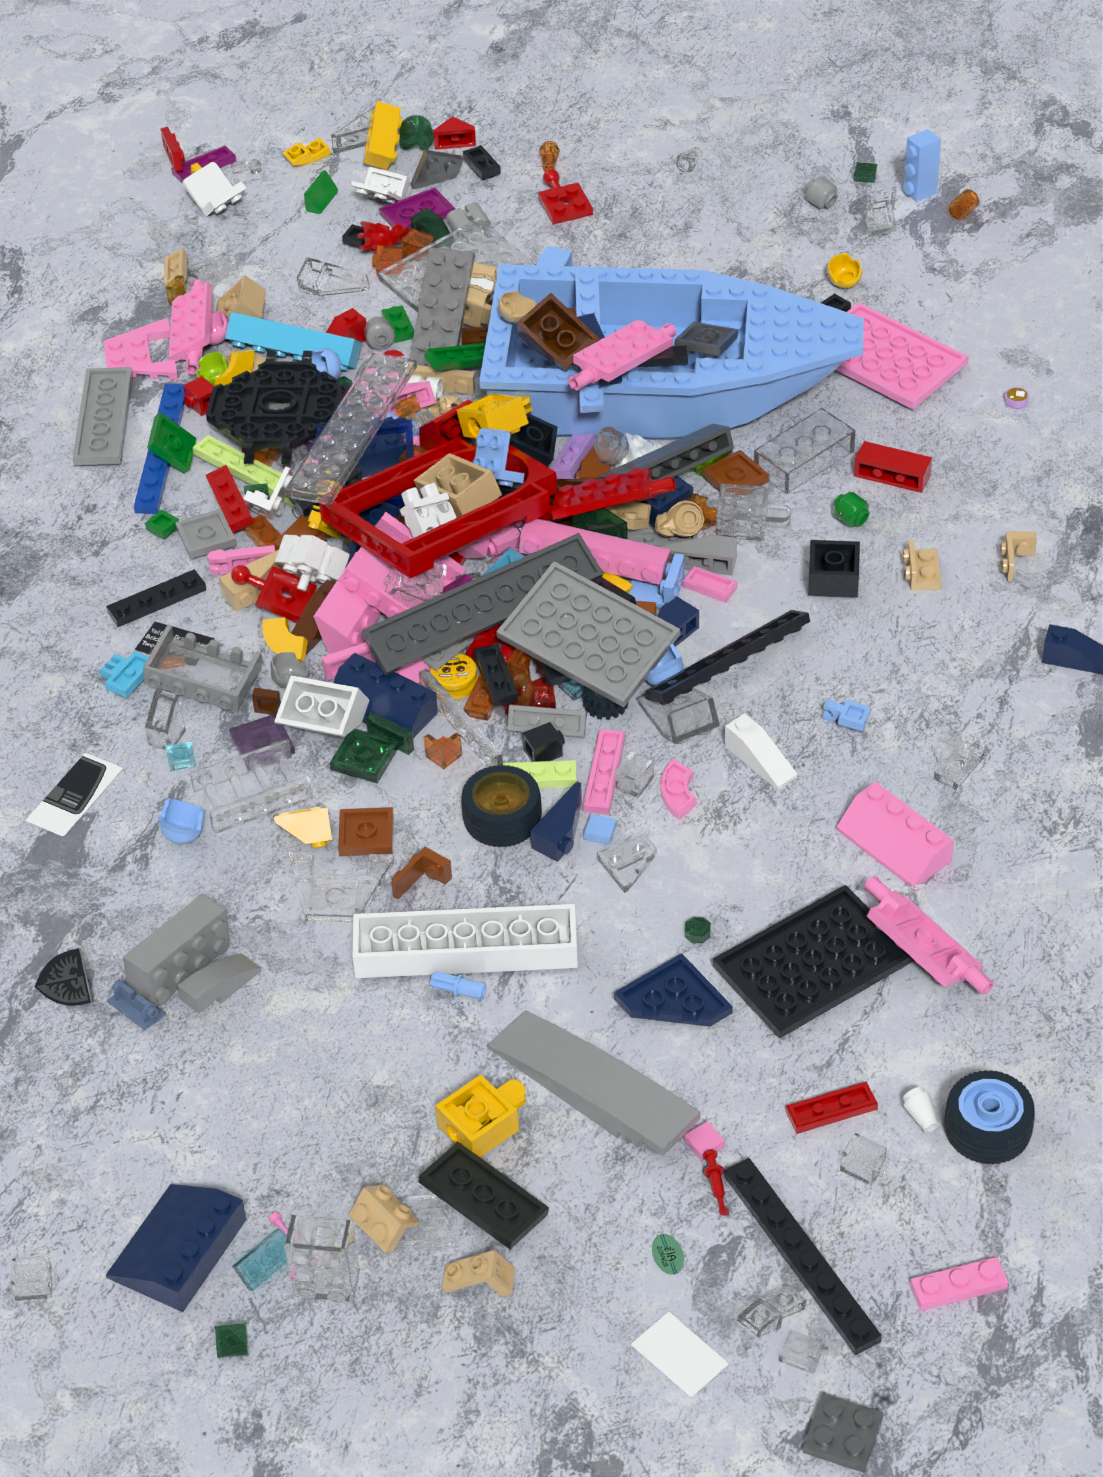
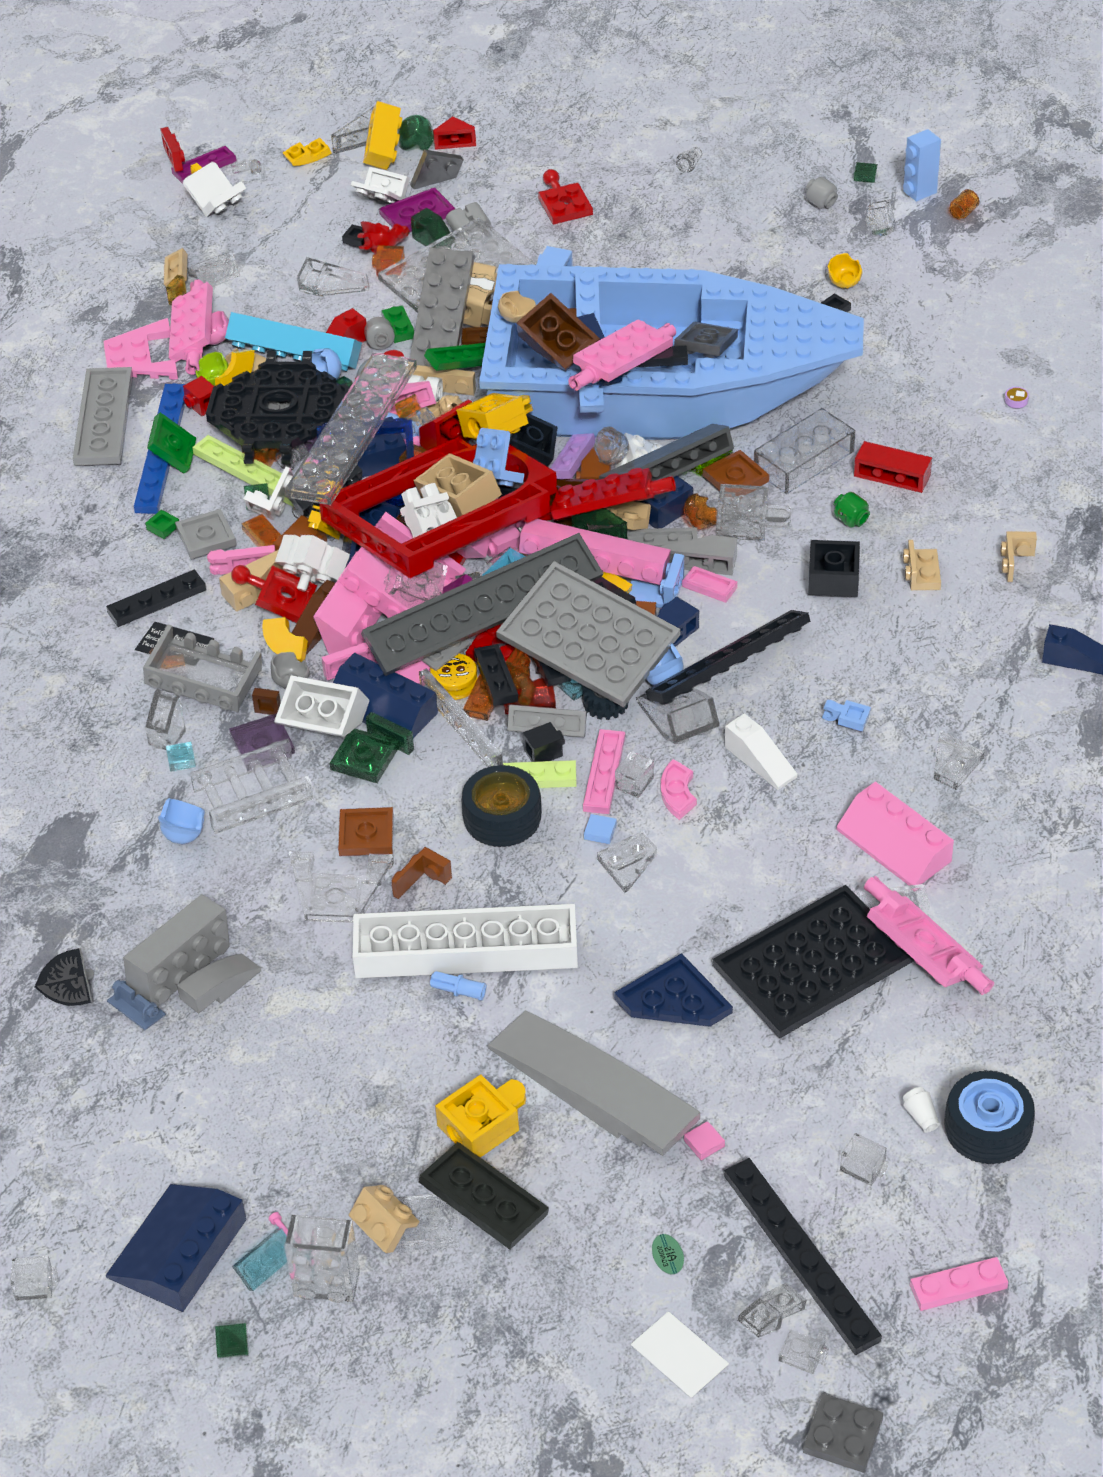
sticker [26,753,123,837] -> none
medium azure hinge [99,651,149,698] -> none
red plate [205,465,254,533] -> none
tan slope [216,275,266,319] -> none
slope [273,806,332,848] -> none
green slope [304,170,338,214] -> none
clear orange brick [400,229,436,266] -> none
clear orange panel [424,733,462,769] -> none
tan bracket [442,1250,515,1297] -> none
black plate [463,145,501,180] -> none
dark blue slope [530,781,582,862] -> none
clear orange cone [539,141,560,171] -> none
tan hair [655,500,704,537] -> none
clear green tile [685,916,711,943] -> none
red piece [703,1150,729,1216] -> none
red tile [785,1081,878,1134] -> none
bright pink plate [836,303,969,409] -> none

